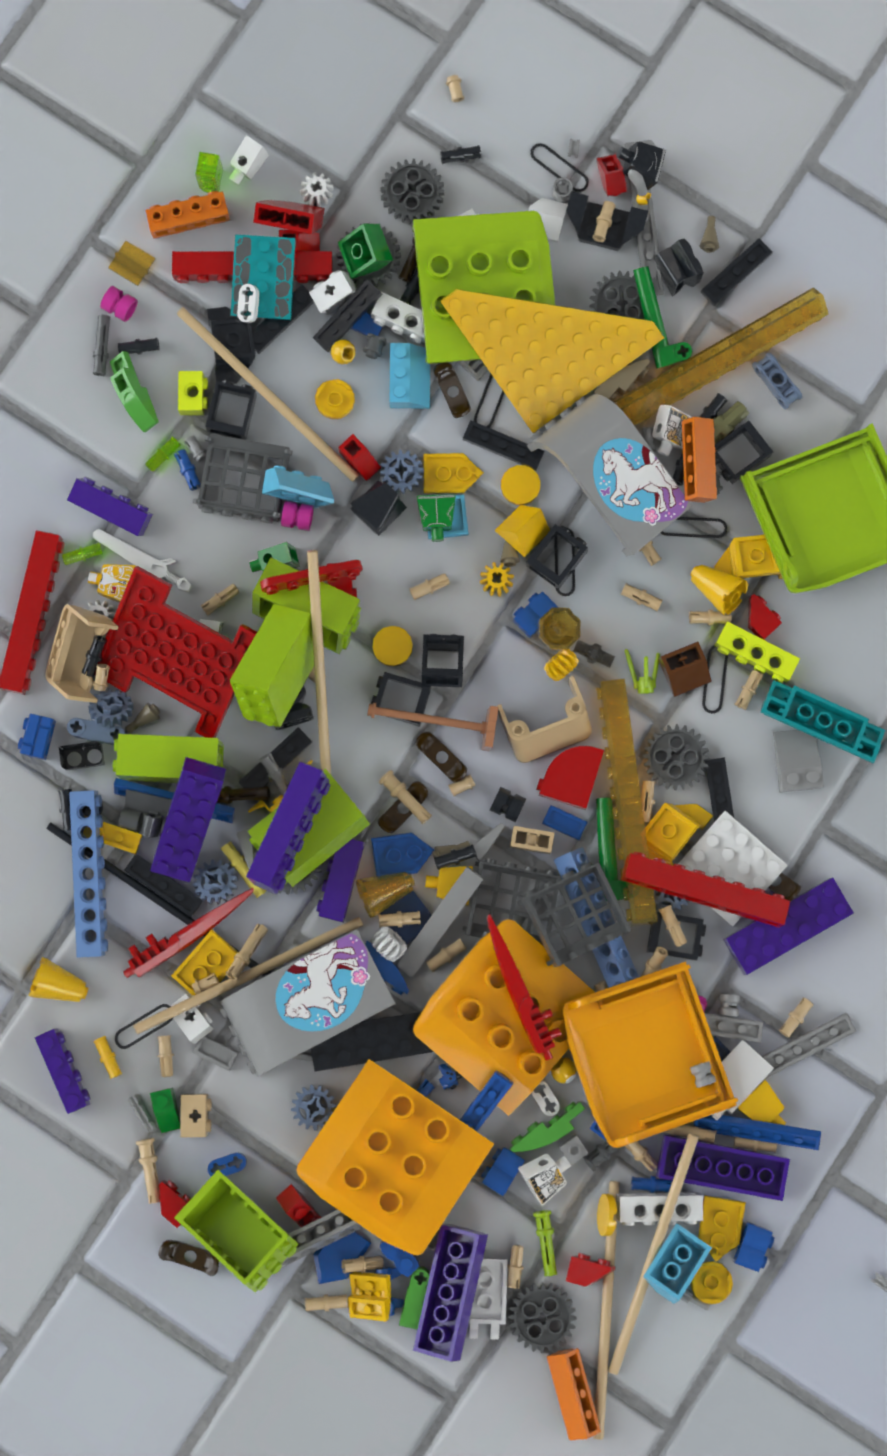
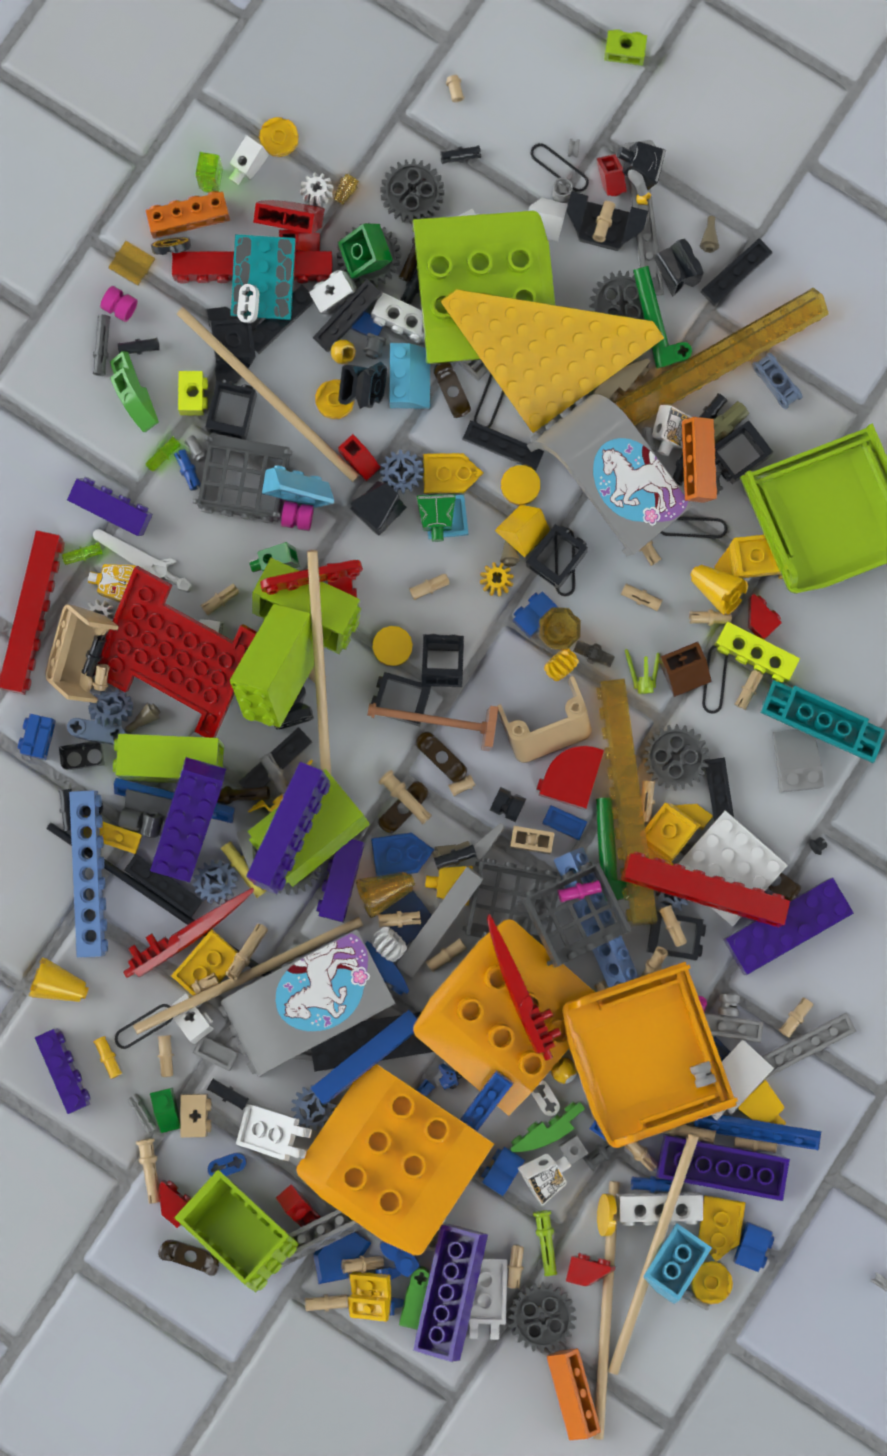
none -> black tile [151,237,191,255]
none -> black pin [207,1078,249,1110]
none -> white tile [236,1104,312,1161]
none -> yellow tile [259,117,299,157]
none -> blue tile [311,1010,417,1105]
none -> clear yellow cone [333,174,359,205]
none -> black piece [338,361,388,409]
none -> dark pink pin [558,880,602,903]
none -> lime brick [604,29,647,66]
none -> black piece [809,837,827,855]

